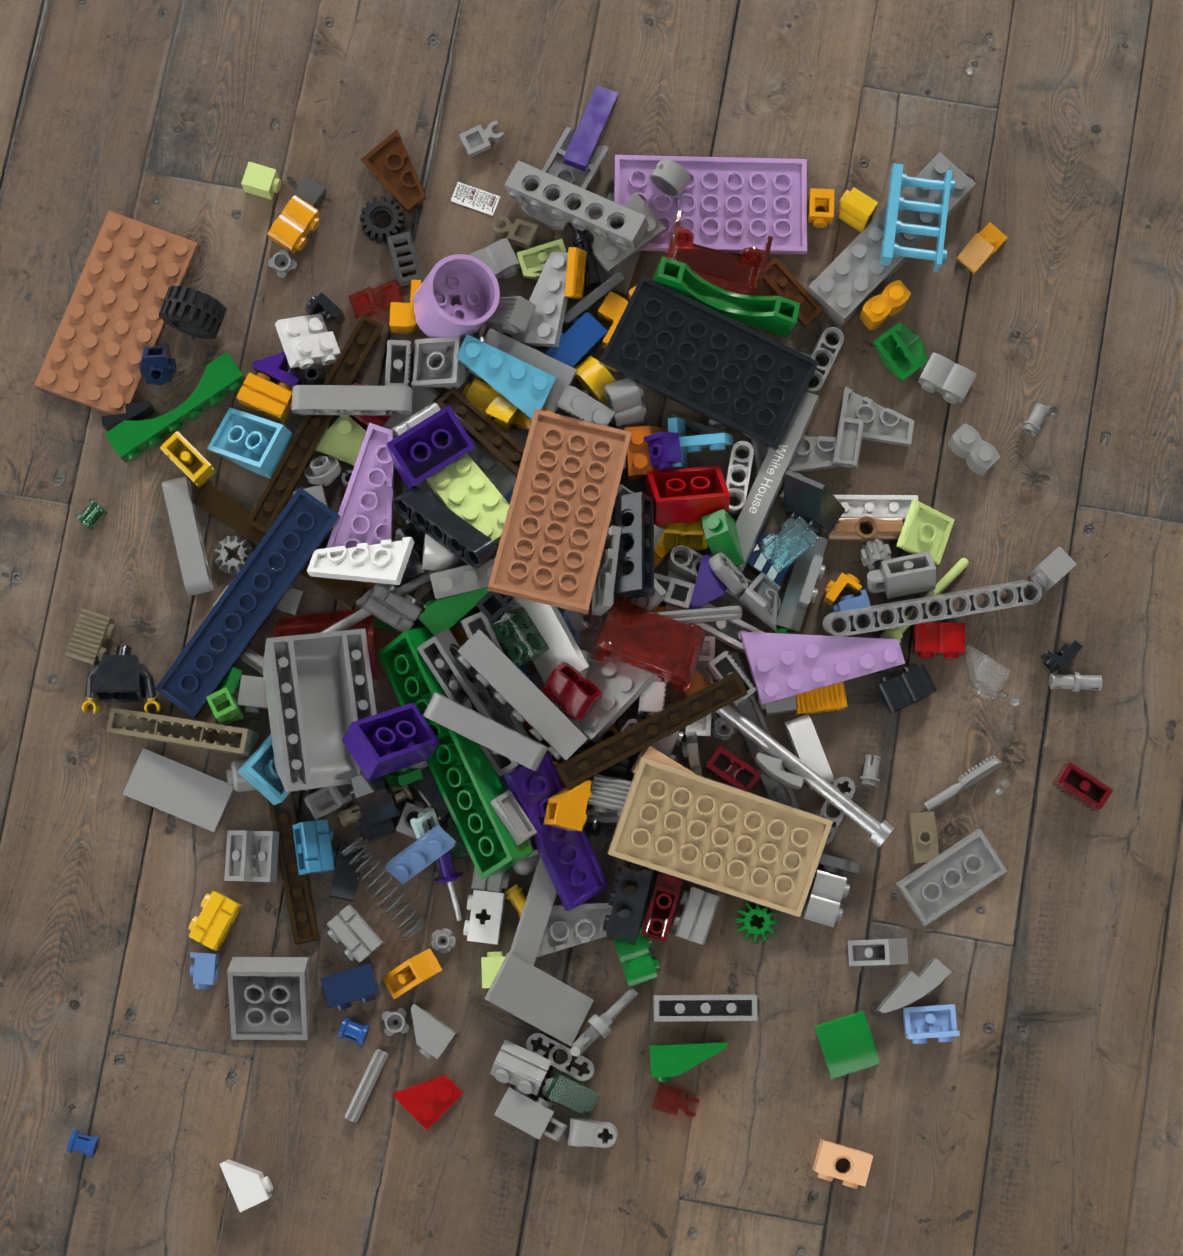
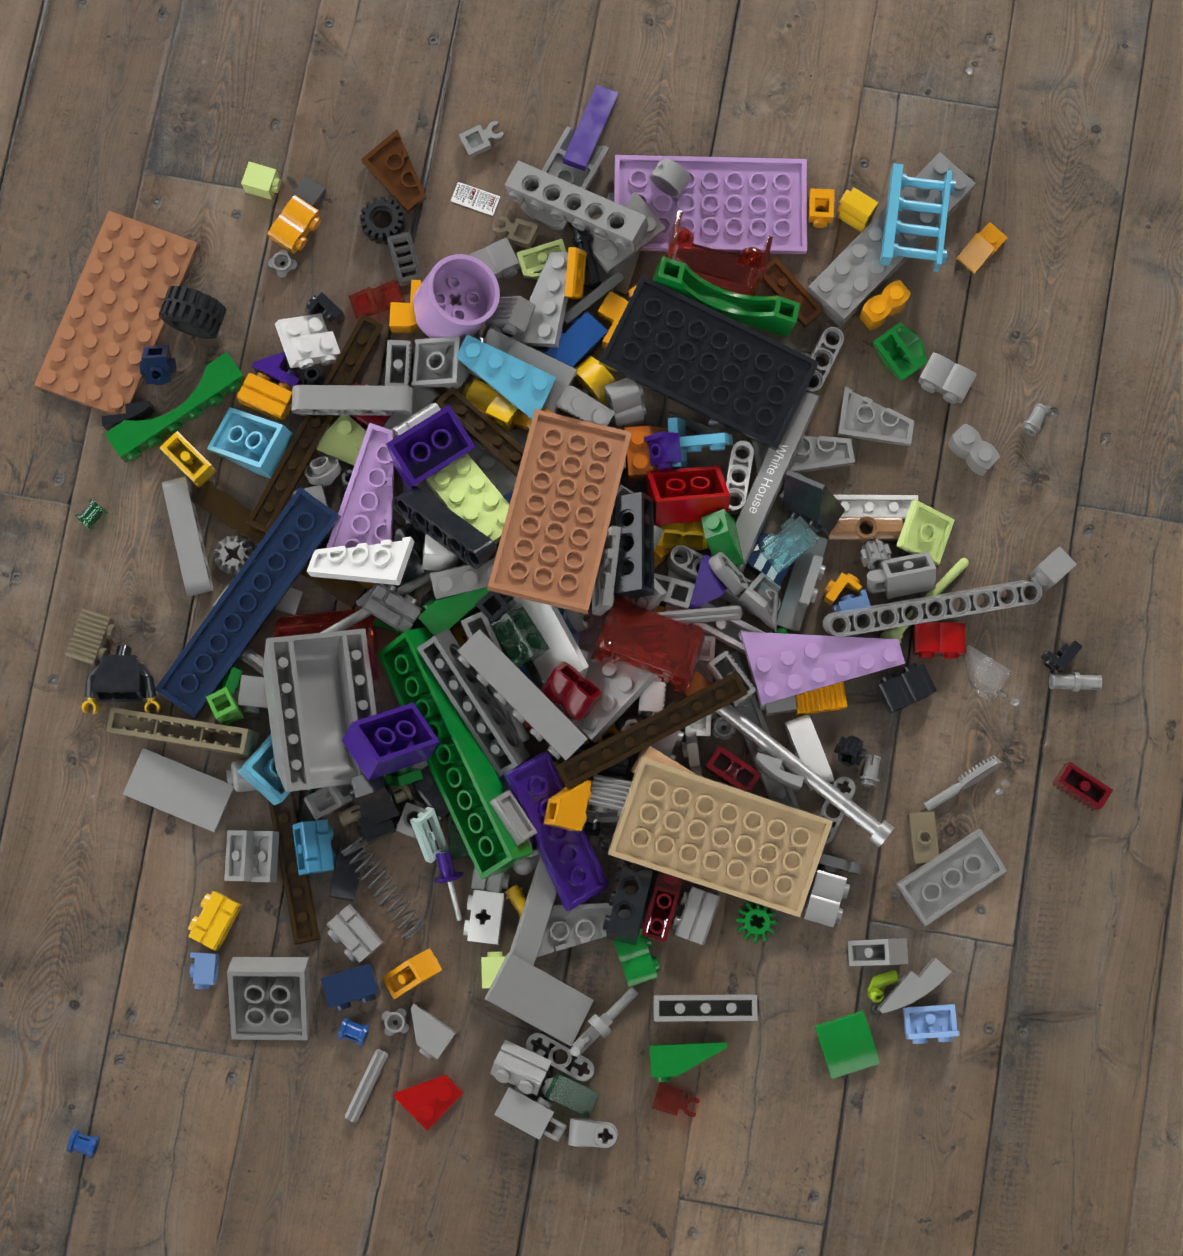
white slope [220,1159,273,1212] -> none
medium blue plate [385,825,456,884] -> none
light grey beam [423,692,548,771] -> none
light grey plate [431,928,456,954] -> none
light nougat brick [813,1139,873,1189] -> none
light grey tile [832,416,865,469] -> none
none -> black gear [834,735,867,767]
none -> lime arm [868,969,899,1003]

